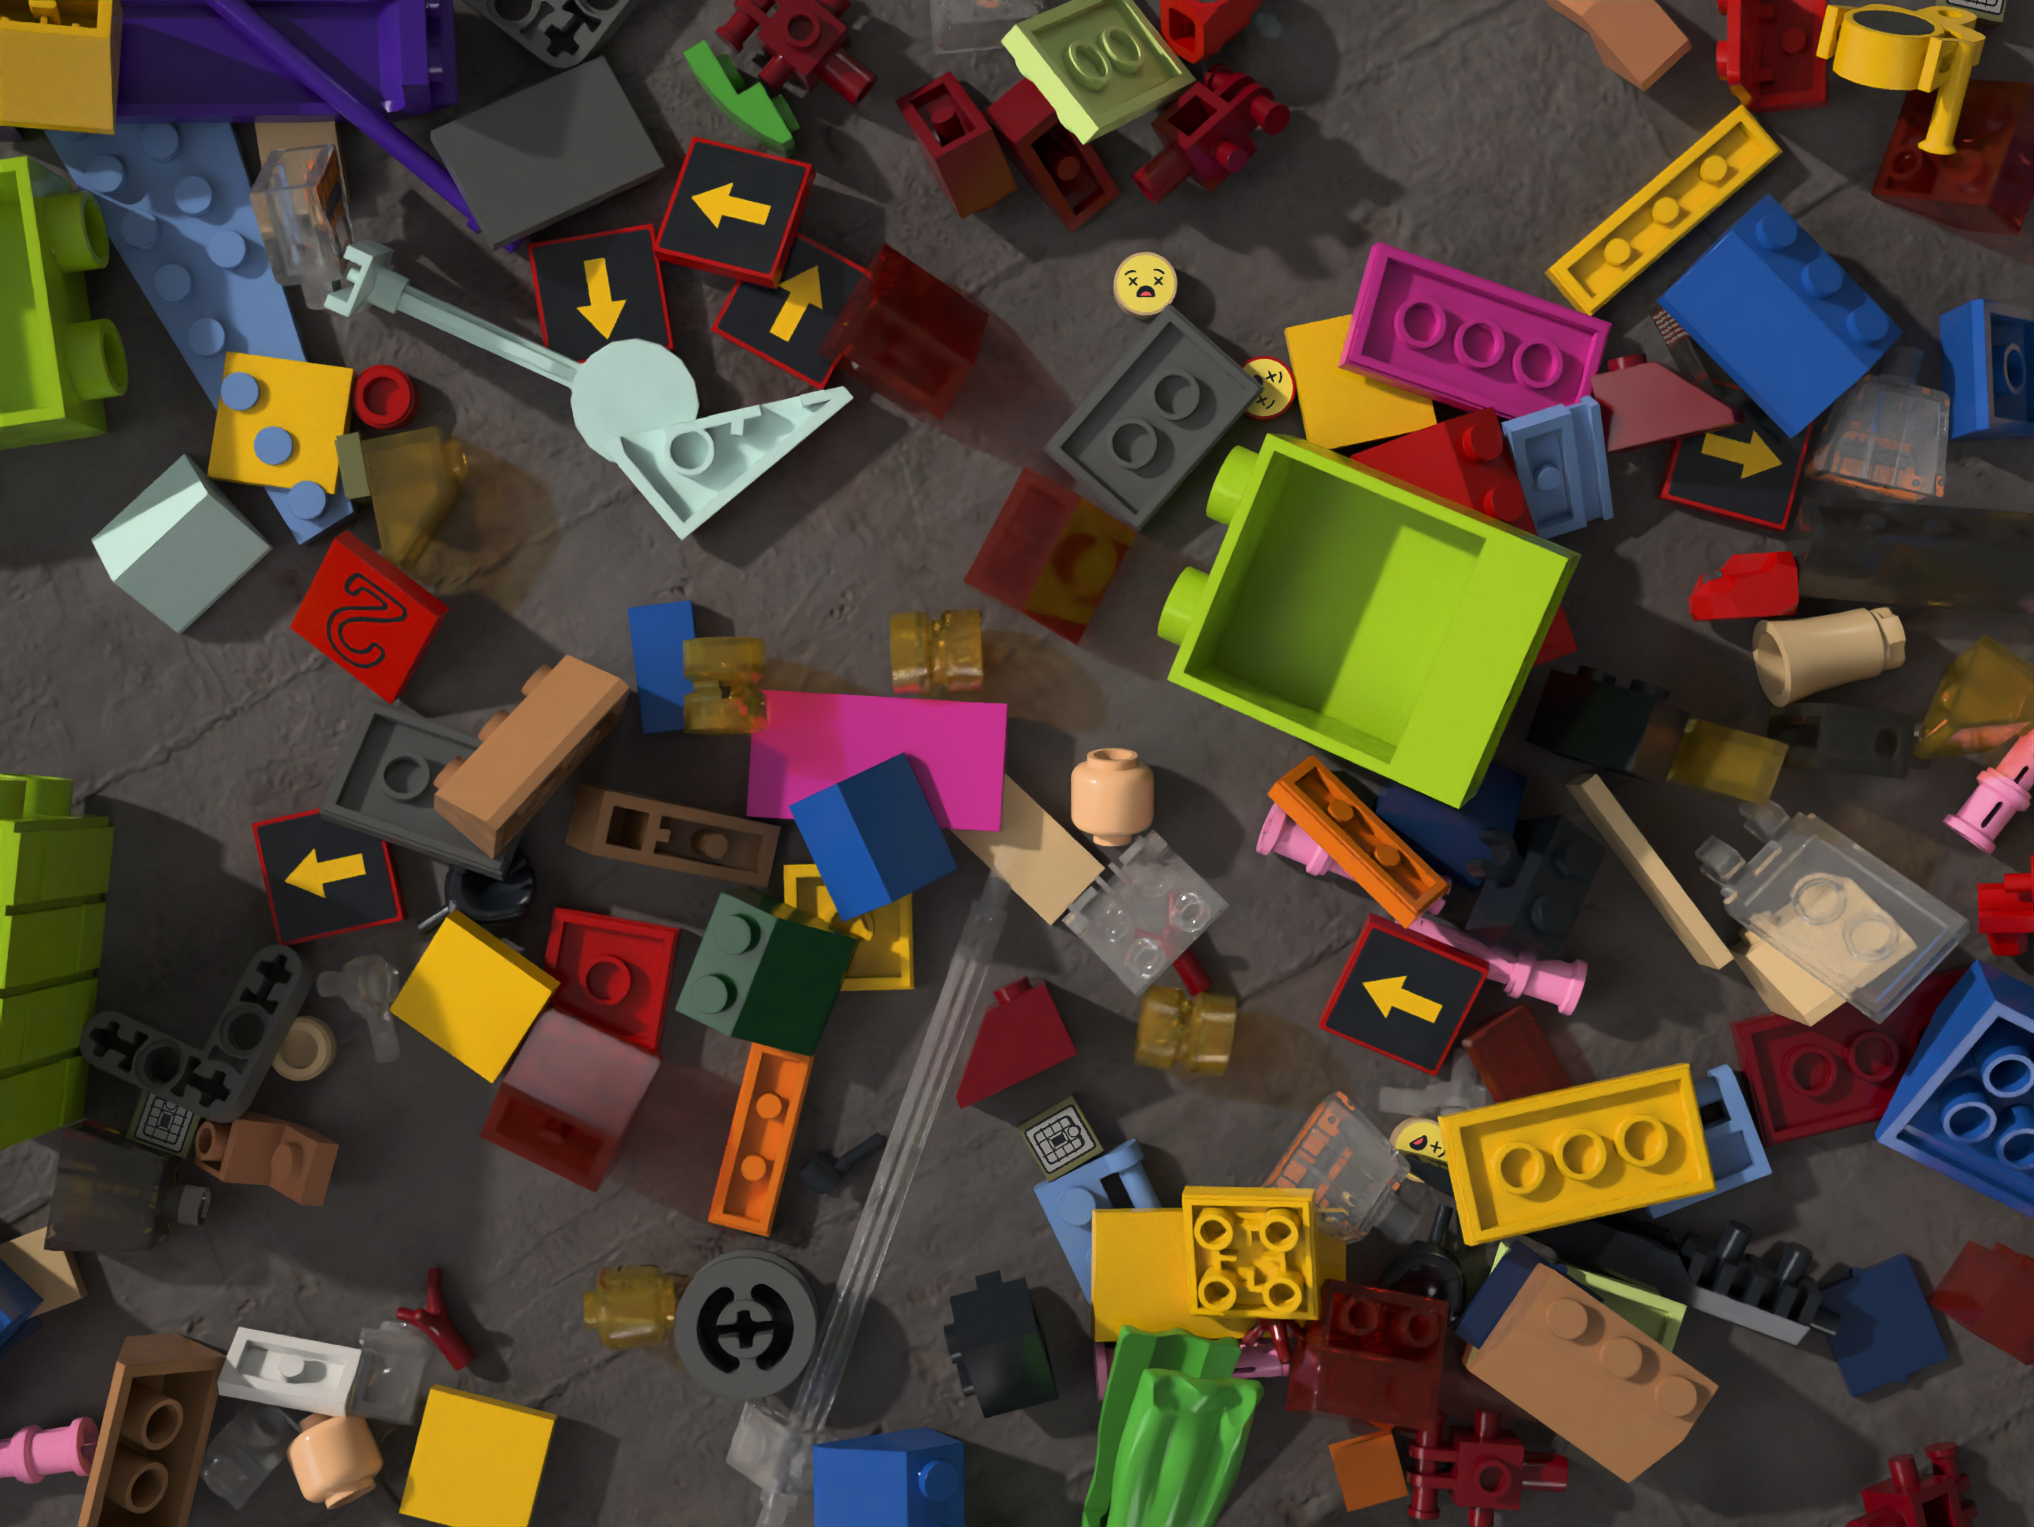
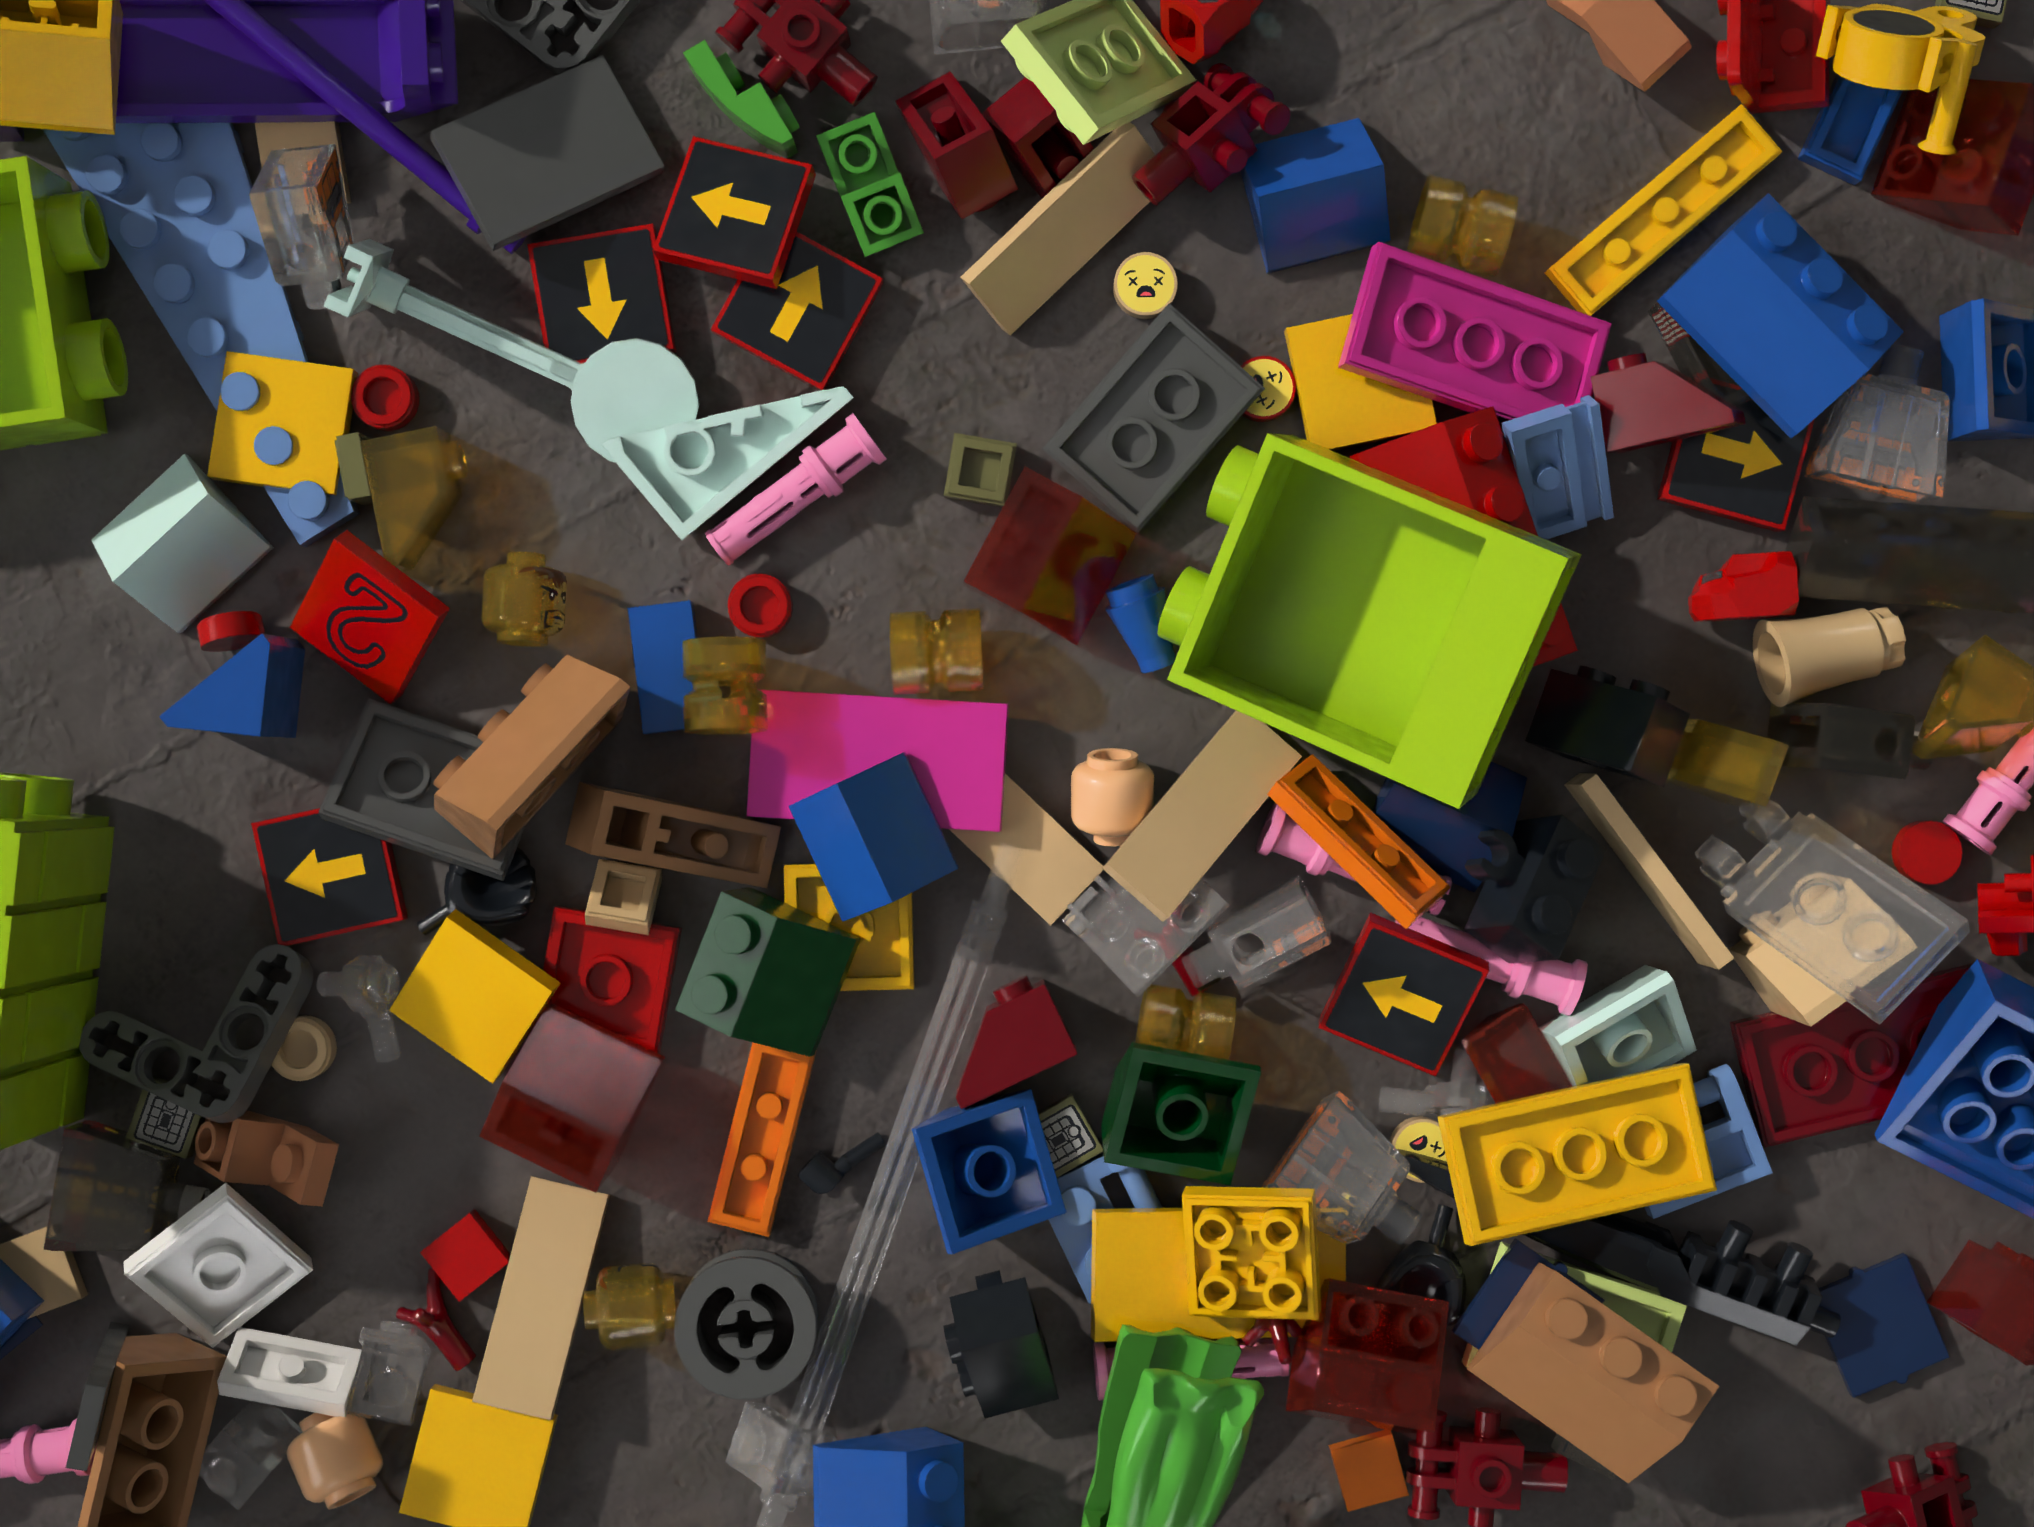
clear red slope [816,243,989,422] -> none
none -> dark grey piece [66,1322,130,1471]
none -> white plate [124,1183,313,1348]
none -> blue slope [159,633,305,738]
none -> red tile [197,611,265,652]
none -> red tile [420,1209,511,1302]
none -> tan piece [472,1176,610,1420]
none -> clear yellow head [482,552,567,647]
none -> tan tile [585,859,662,935]
none -> bright pink pin [704,413,887,566]
none -> red tile [728,574,793,638]
none -> bright green slope [816,112,924,257]
none -> blue slope [912,1089,1067,1255]
none -> olive tile [944,433,1017,508]
none -> tan piece [960,122,1155,336]
none -> dark green slope [1101,1042,1261,1185]
none -> tan piece [1102,711,1302,922]
none -> blue cone [1105,574,1176,673]
none -> clear torso [1181,874,1331,992]
none -> blue slope [1241,118,1391,274]
none -> clear yellow wheel [1407,174,1518,278]
none -> light aqua slope [1537,965,1697,1087]
none -> blue tile [1797,74,1903,185]
none -> red tile [1892,820,1962,884]

